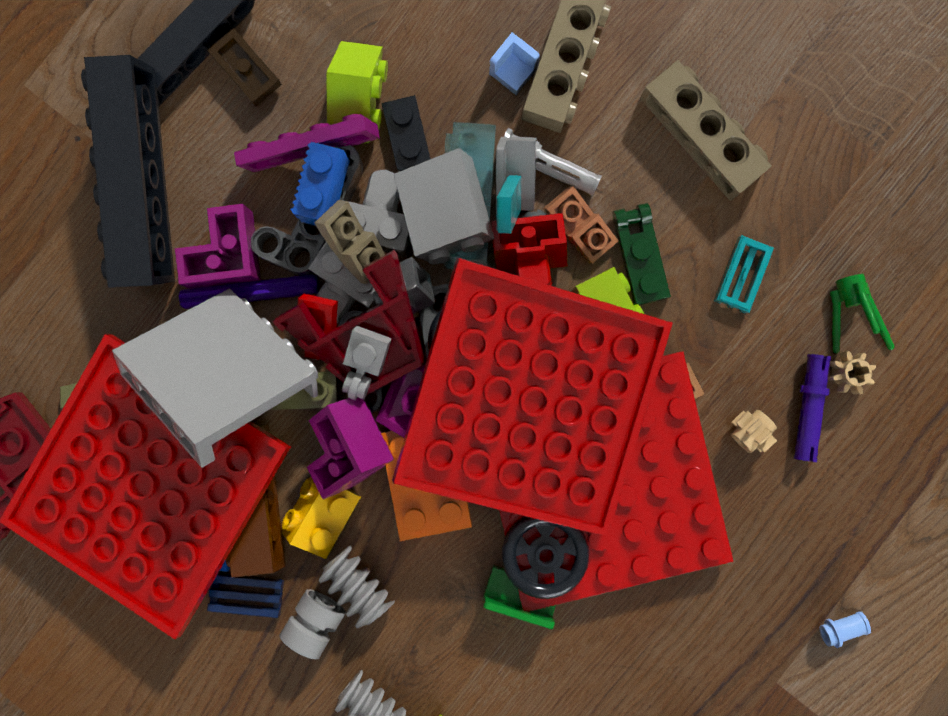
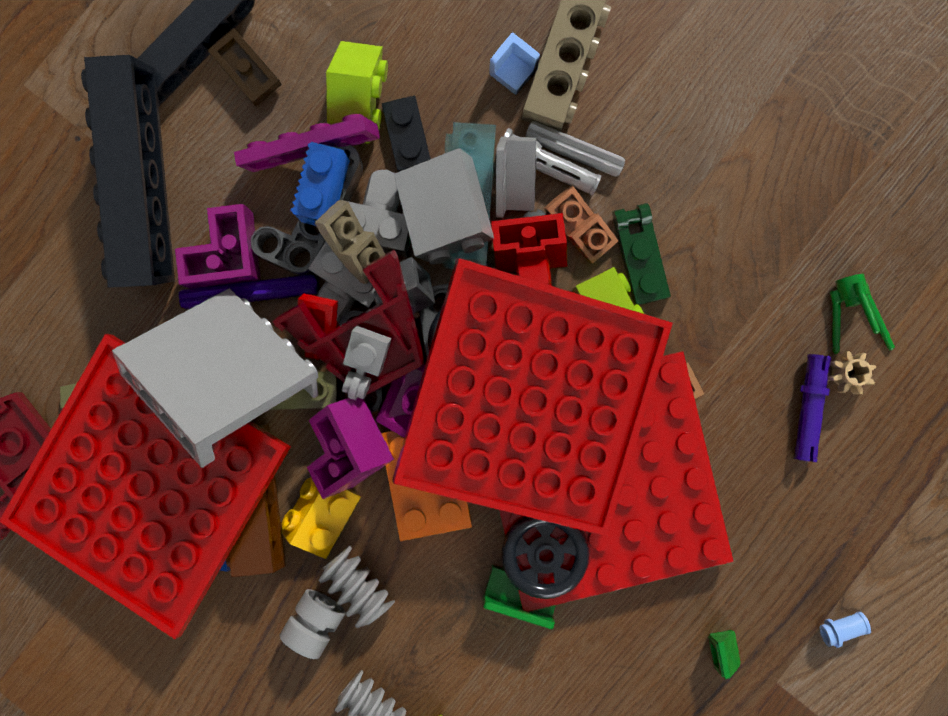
dark blue tile [207,574,284,618] -> none
teal tile [497,175,522,234] -> none
dark tan brick [640,60,772,201] -> none
teal tile [714,235,774,314] -> none
tan gear [731,410,777,453] -> none
none -> light grey axle [526,121,625,177]
none -> green slope [708,630,740,679]

